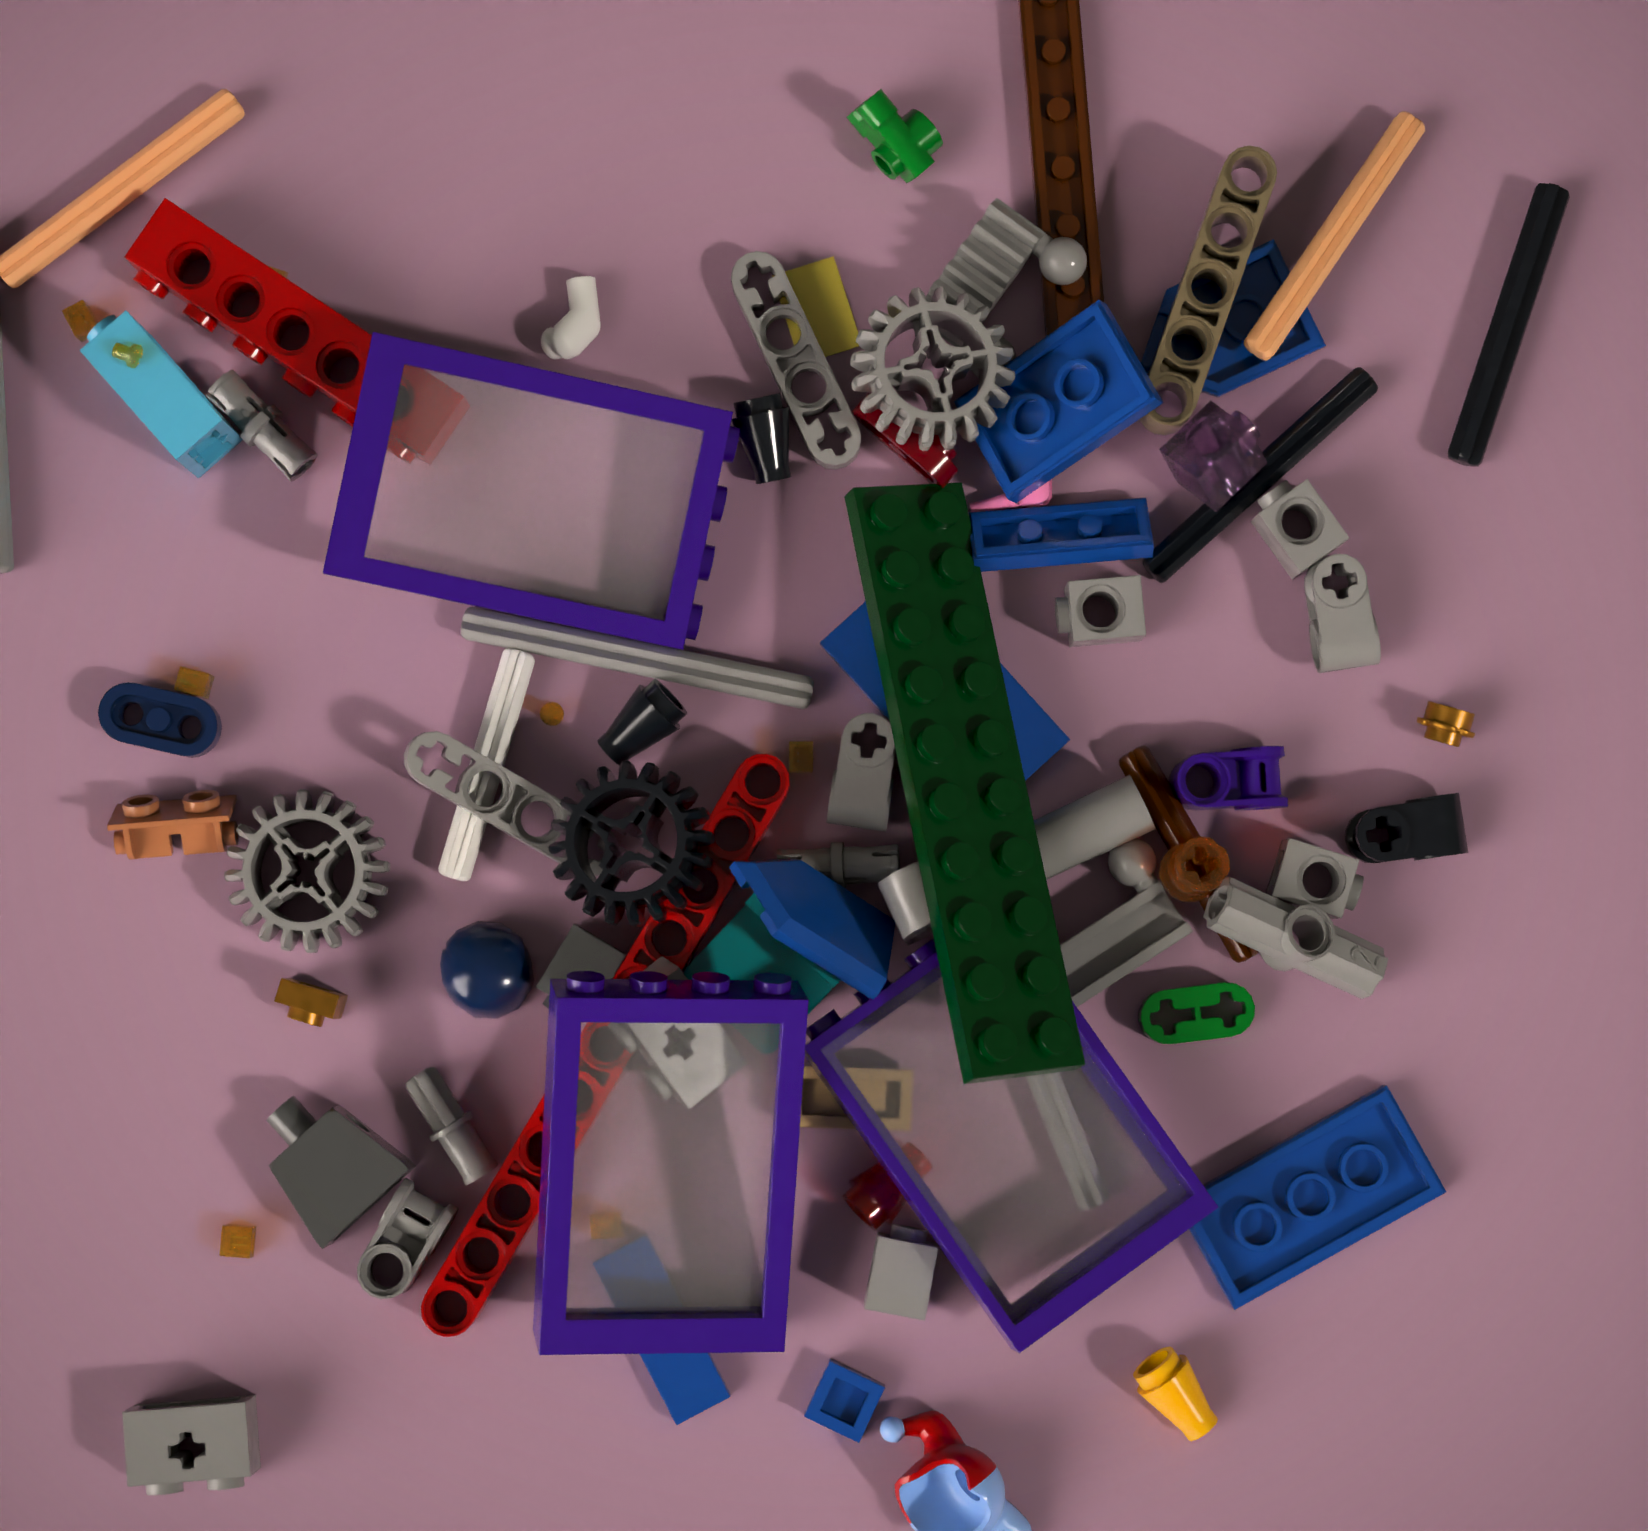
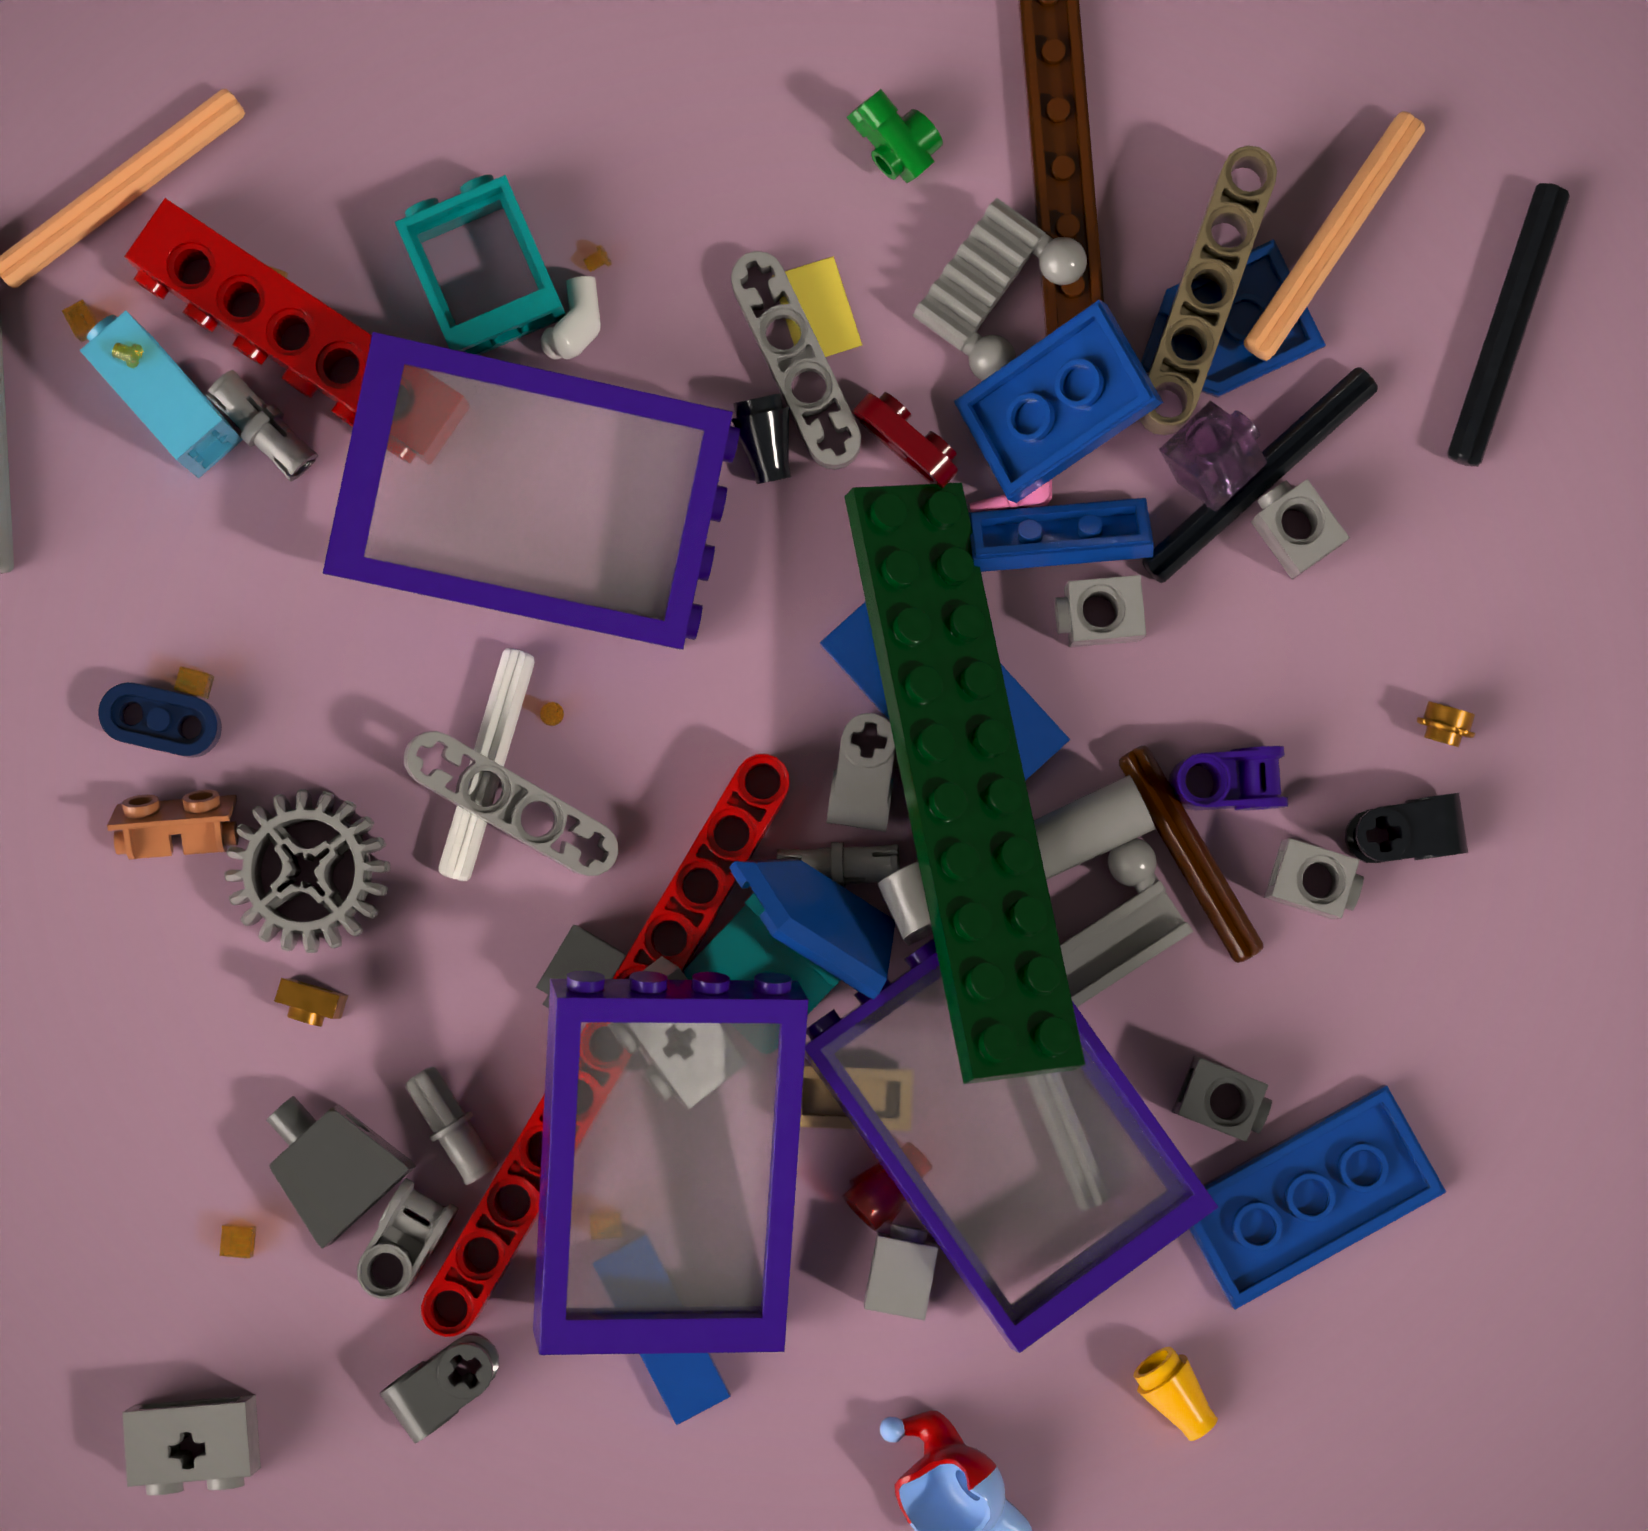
dark blue hair [440,921,534,1019] -> none
light grey axle [461,607,814,709] -> none
black gear [548,761,715,927] -> none
black cone [597,679,687,766] -> none
clear yellow piece [789,741,813,773] -> none
blue tile [804,1359,885,1443] -> none
light grey gear [850,286,1015,451] -> none
green beam [1138,982,1255,1044] -> none
clear orange bush [1159,837,1230,902] -> none
light grey piece [1203,877,1388,999] -> none
light grey piece [1304,554,1381,673] -> none
none -> dark grey piece [379,1335,499,1443]
none -> teal window [395,175,566,355]
none -> clear yellow piece [584,244,612,272]
none -> dark grey brick [1172,1056,1272,1142]

